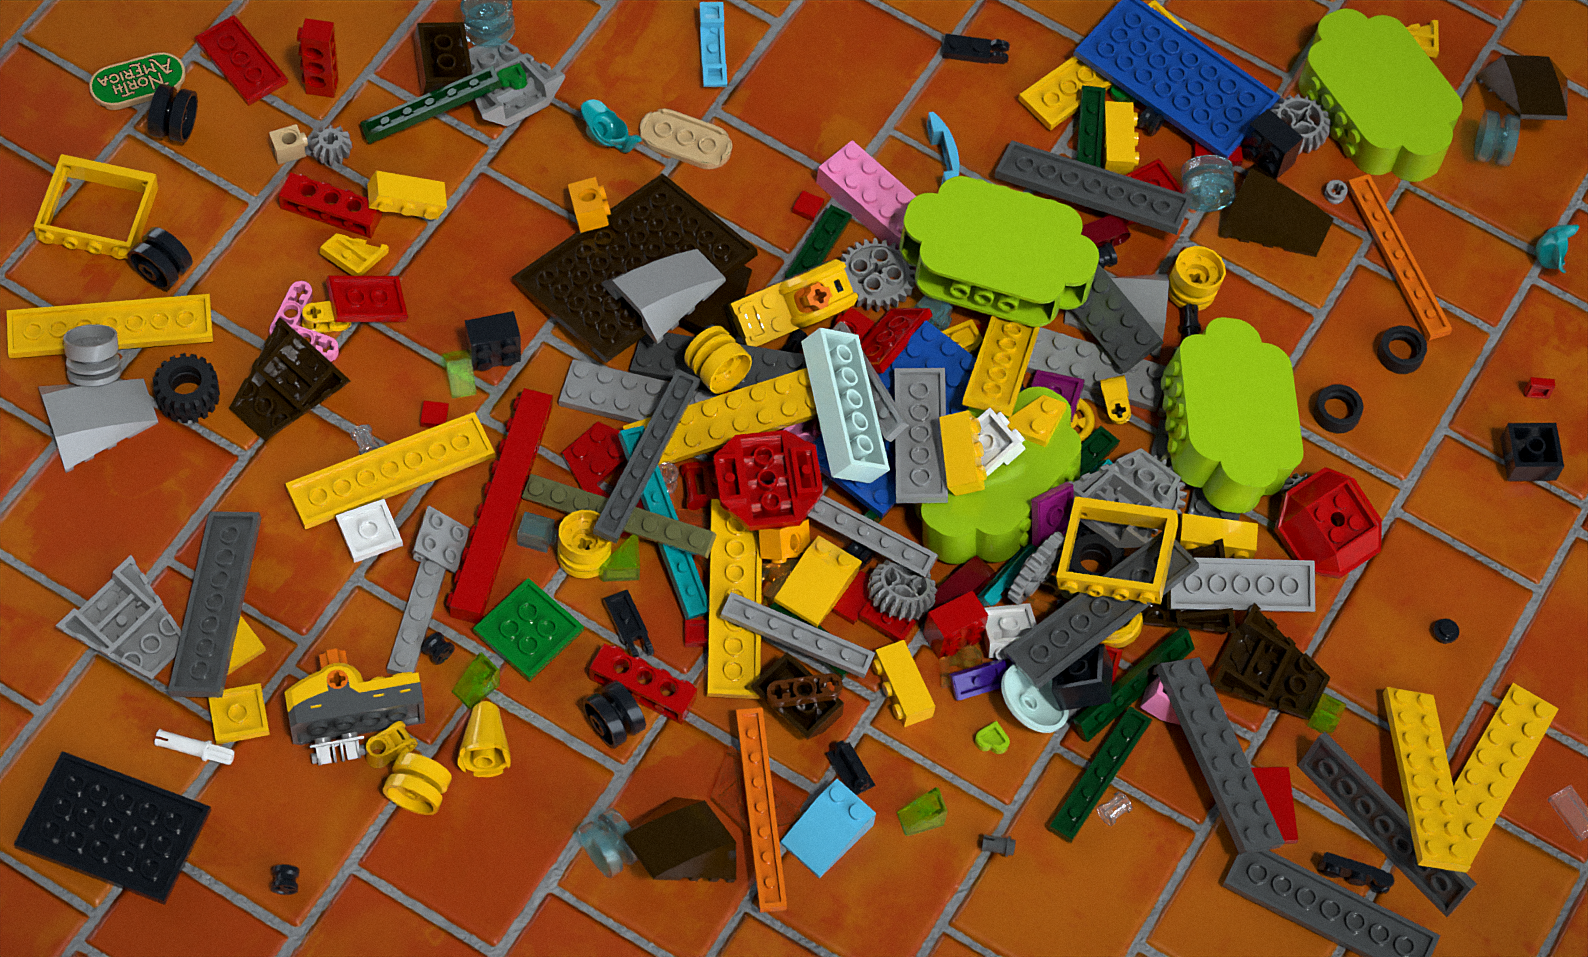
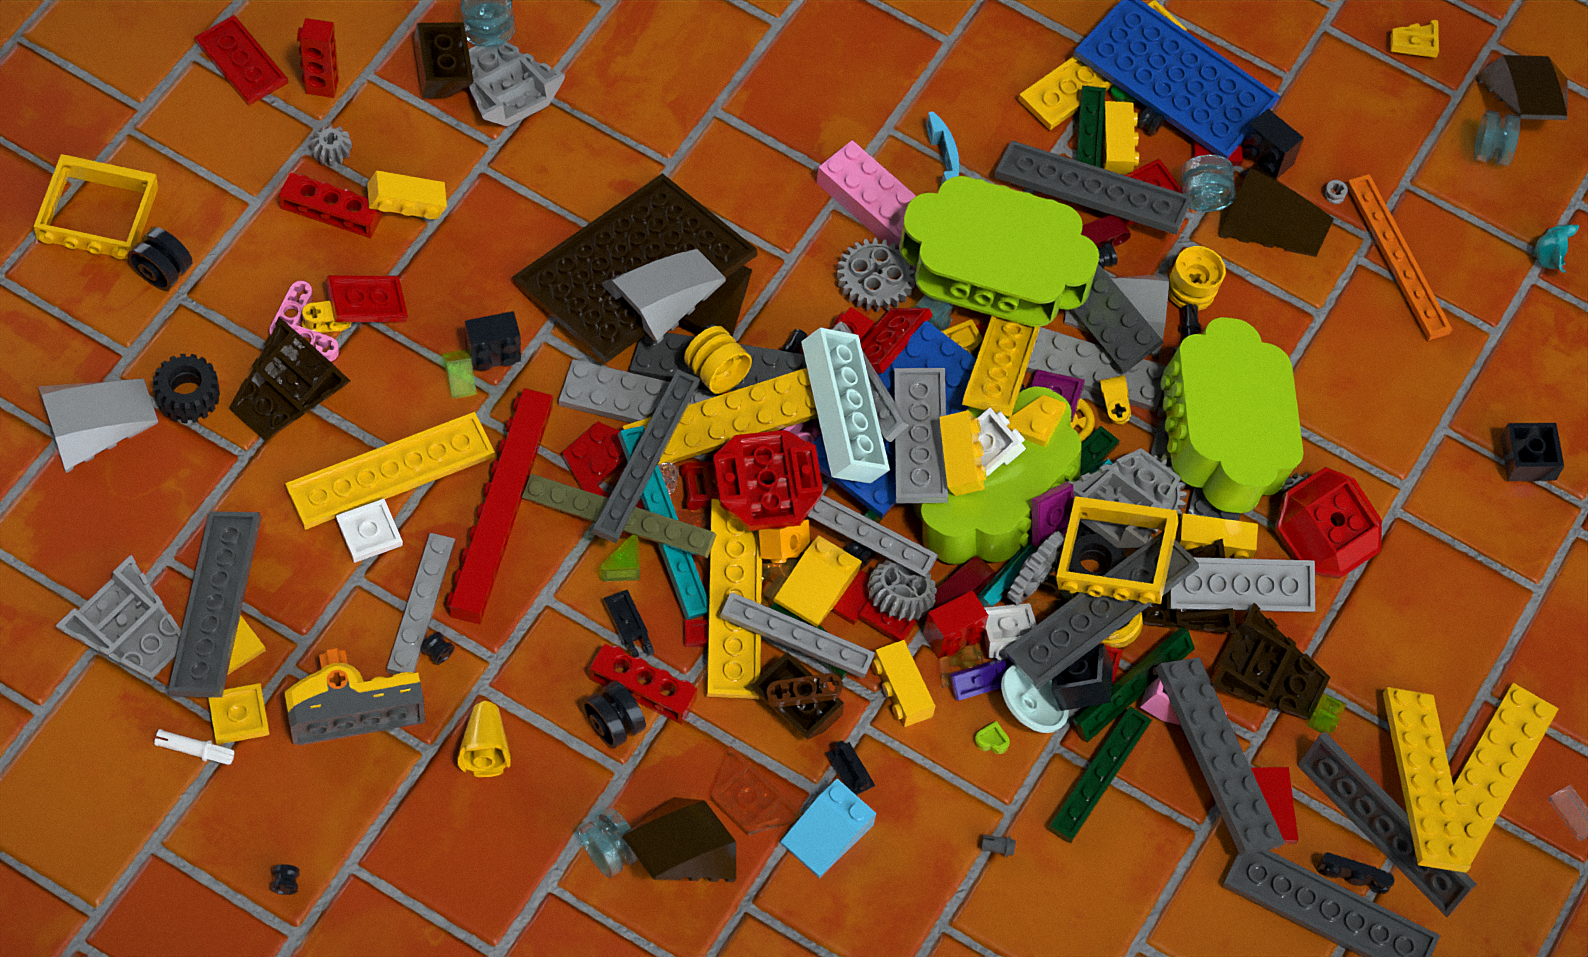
yellow plate [7,294,213,359] -> none
black plate [14,751,211,905] -> none
light grey wheel [63,324,121,386] -> none
tile [89,52,186,110] -> none
black wheel [148,83,198,143] -> none
tan brick [269,124,308,165] -> none
hinge [310,732,366,766] -> none
yellow wing [320,233,389,276] -> none
clear bush [350,424,381,455] -> none
dark green plate [360,66,502,144] -> none
yellow piece [366,721,418,768] -> none
yellow wheel [383,752,452,815] -> none
light grey hinge [412,506,470,574] -> none
red tile [420,400,449,428] -> none
clear neon green slope [452,652,500,709] -> none
green plate [473,578,584,682] -> none
green tile [497,63,528,90] -> none
clear light blue brick [517,512,558,553] -> none
yellow wheel [557,510,612,579] -> none
light orange brick [568,177,611,233] -> none
teal hair [581,99,642,153] -> none
tan tile [640,109,732,169] -> none
medium azure slope [700,2,727,87] -> none
yellow piece [723,259,858,347] -> none
orange plate [736,707,787,912] -> none
dark green plate [785,205,852,278] -> none
red tile [792,190,825,222] -> none
clear neon green slope [897,787,948,836] -> none
black hinge [942,33,1010,64] -> none
clear bush [1097,791,1133,826] -> none
light grey gear [1271,94,1331,155] -> none
lime brick [1299,9,1462,182] -> none
black tyre [1313,384,1364,434] -> none
black tyre [1378,325,1427,374] -> none
black plate [1433,619,1459,644] -> none
red tile [1524,377,1555,399] -> none

